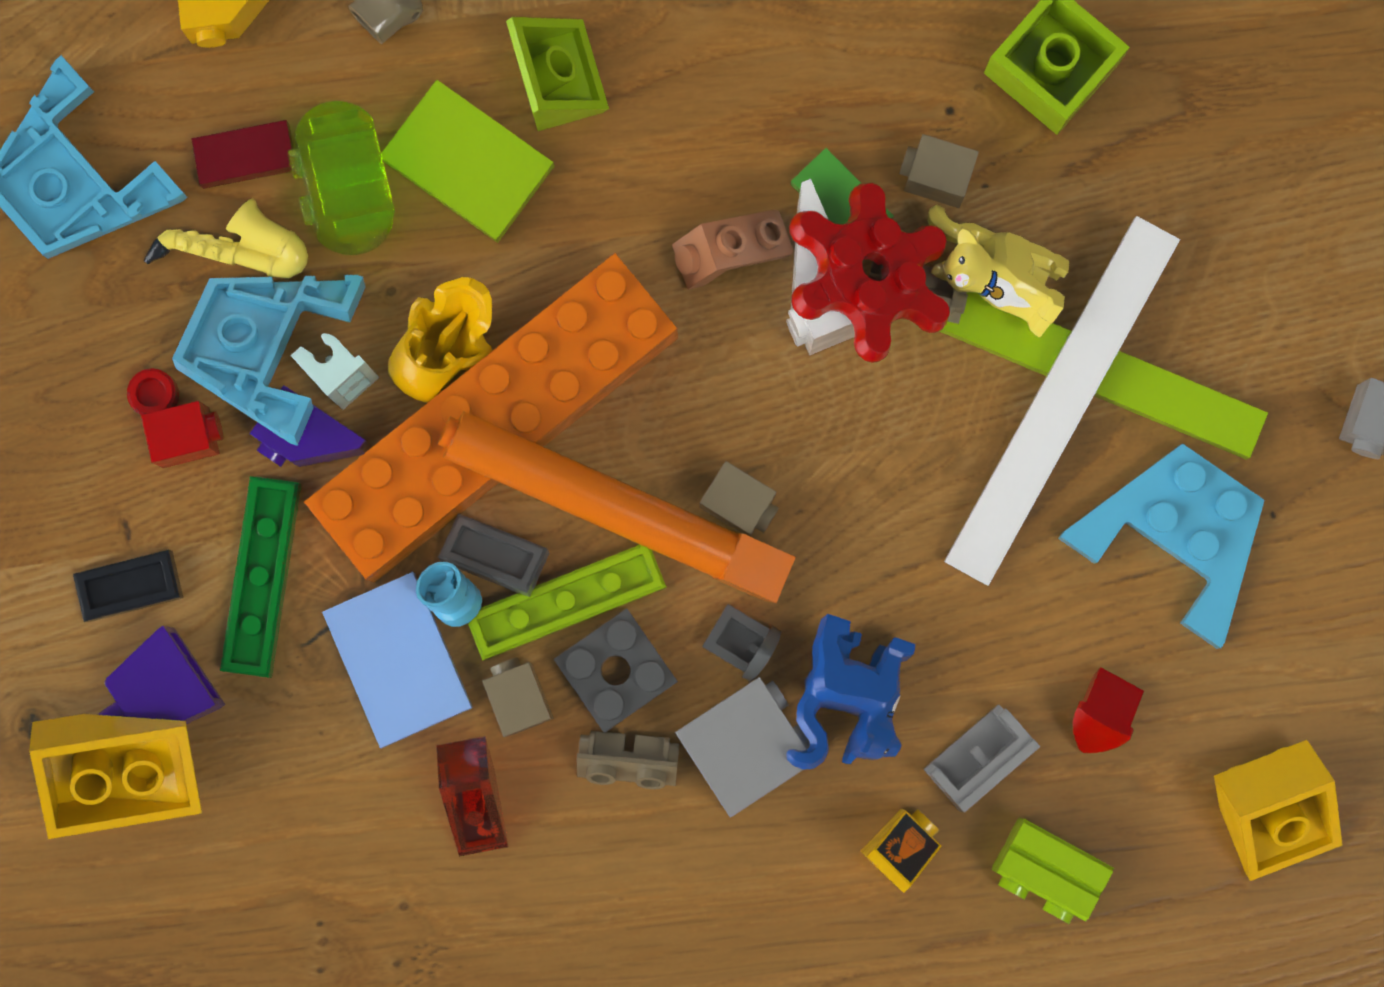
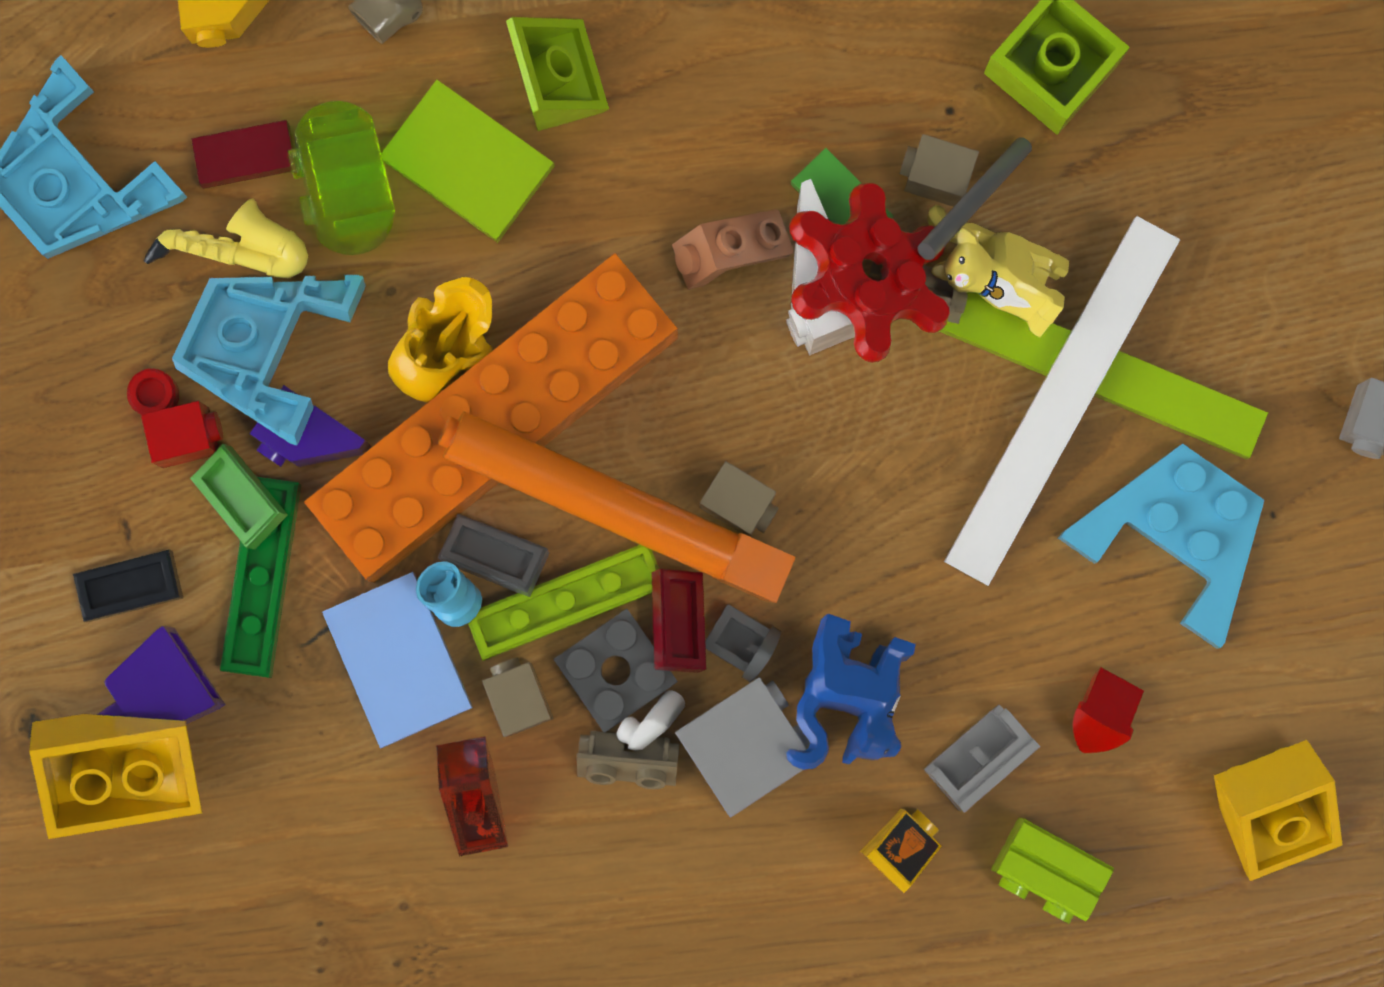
light aqua hinge [290,333,379,410] -> none
none -> bright green tile [190,444,288,549]
none -> white arm [616,690,685,750]
none -> dark red tile [652,569,707,673]
none -> dark grey bar [918,137,1032,260]

